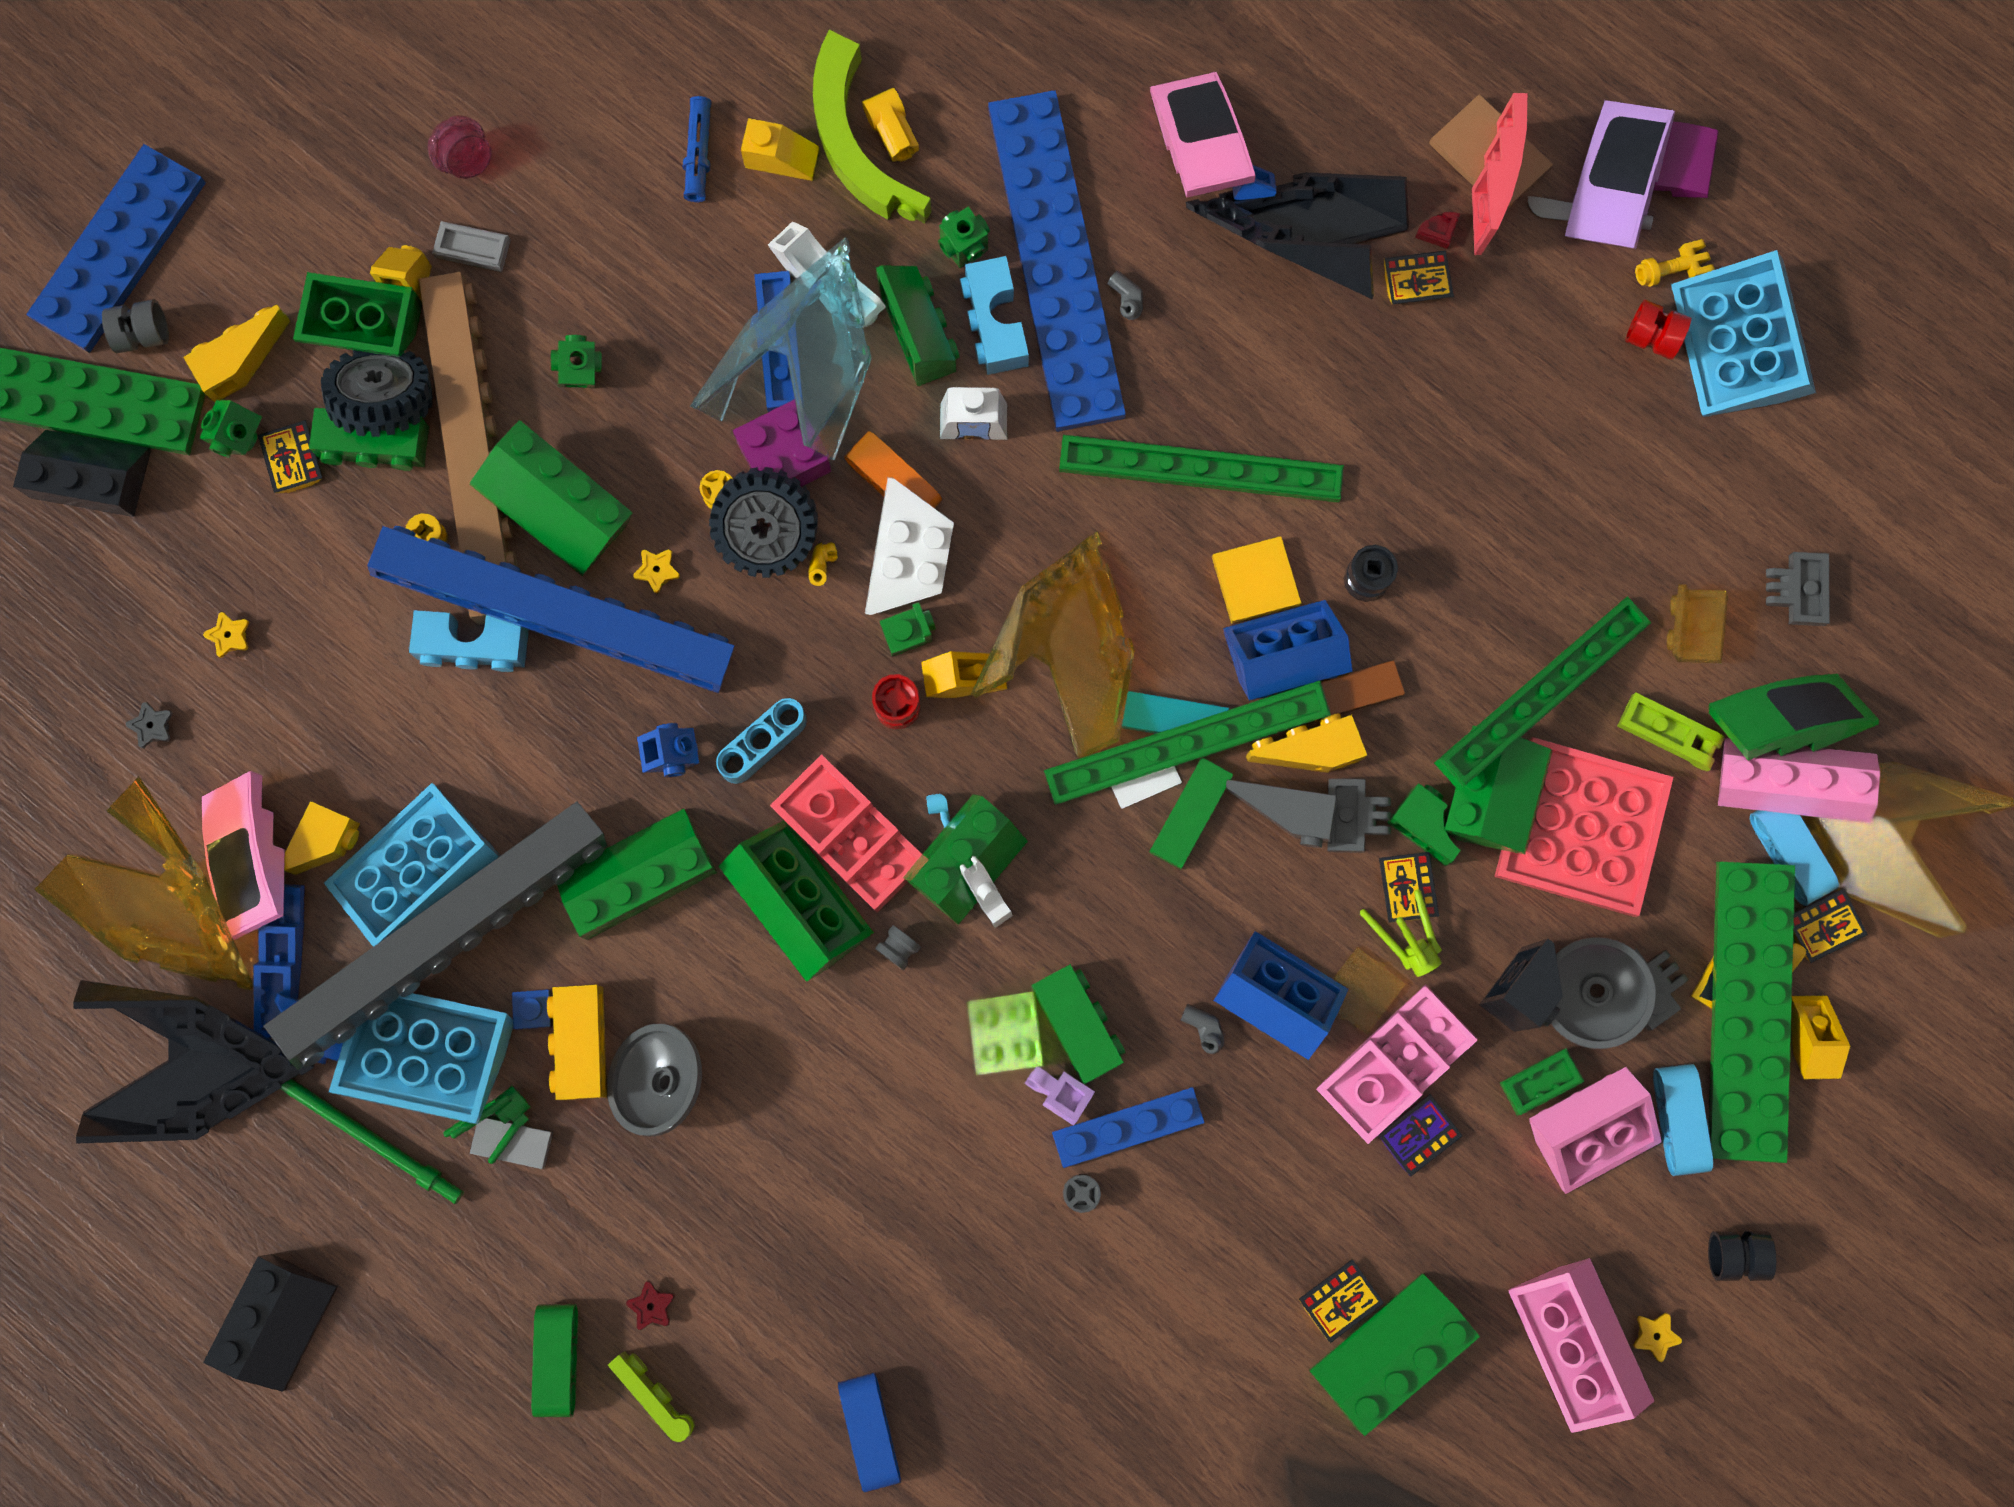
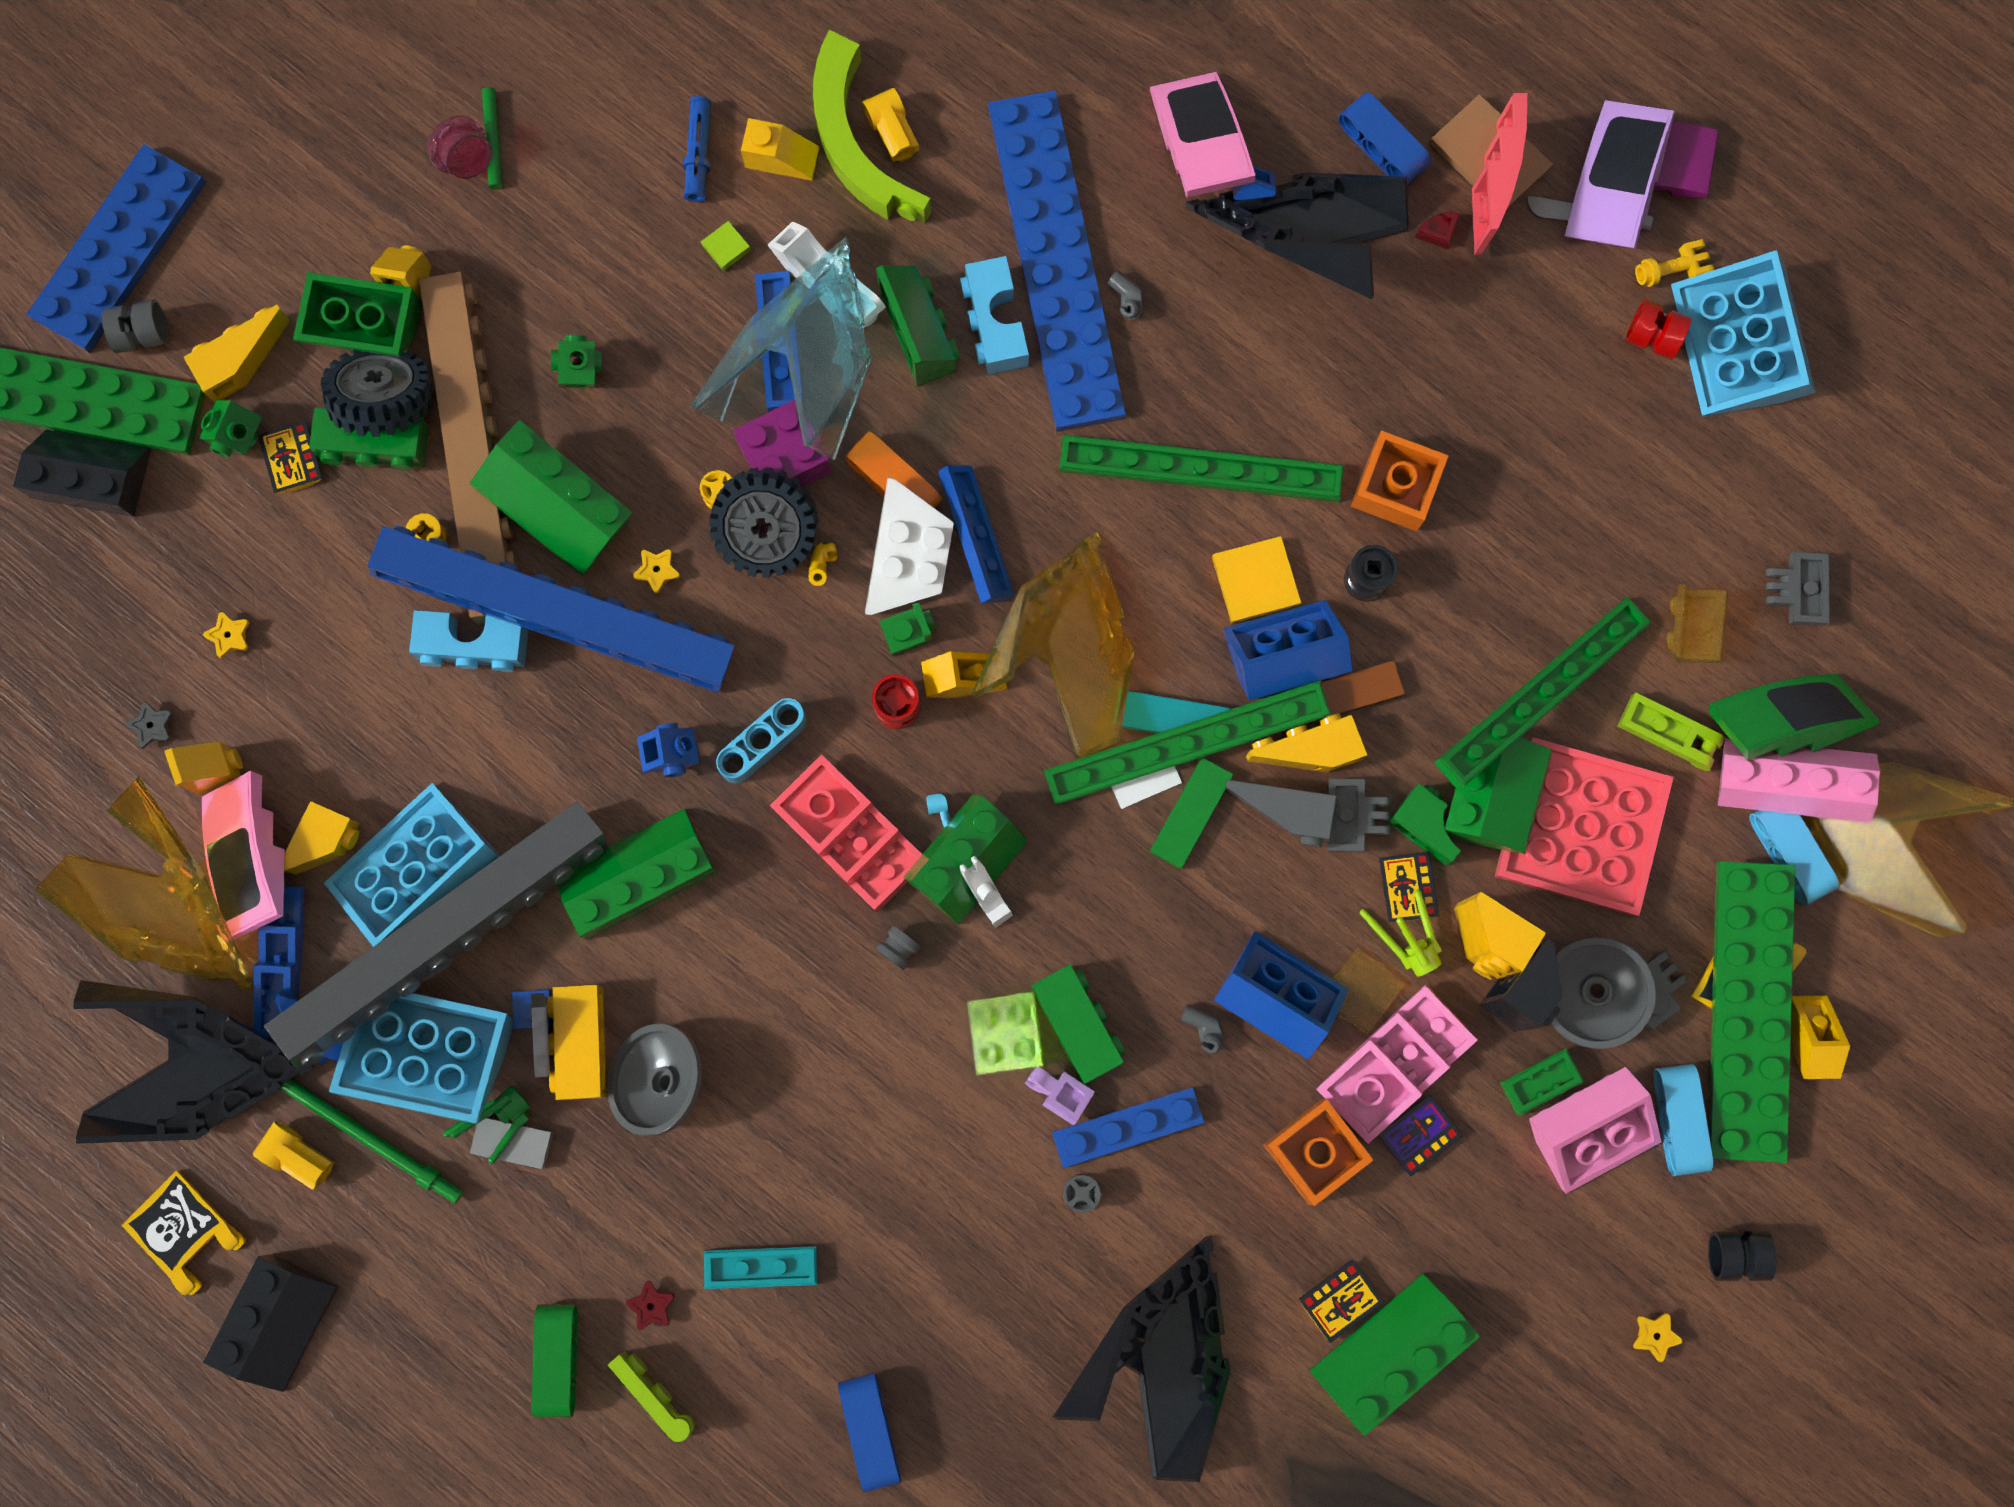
light grey tile [432,221,511,272] -> none
green slope [718,820,874,982] -> none
green brick [938,207,990,268] -> none
white torso [940,387,1007,440] -> none
piece [1384,250,1454,304] -> none
bright pink slope [1508,1258,1654,1433] -> none
piece [1793,888,1868,963] -> none
none -> flag [121,1170,246,1295]
none -> yellow slope [164,741,243,796]
none -> yellow piece [252,1121,335,1190]
none -> green bar [482,87,503,190]
none -> flat silver tile [531,993,550,1077]
none -> lime tile [701,221,751,272]
none -> teal tile [704,1246,818,1289]
none -> blue plate [938,465,1015,603]
none -> black windscreen [1053,1236,1230,1482]
none -> orange brick [1262,1099,1373,1206]
none -> blue beam [1338,92,1432,185]
none -> orange brick [1350,430,1449,532]
none -> yellow slope [1454,892,1546,980]

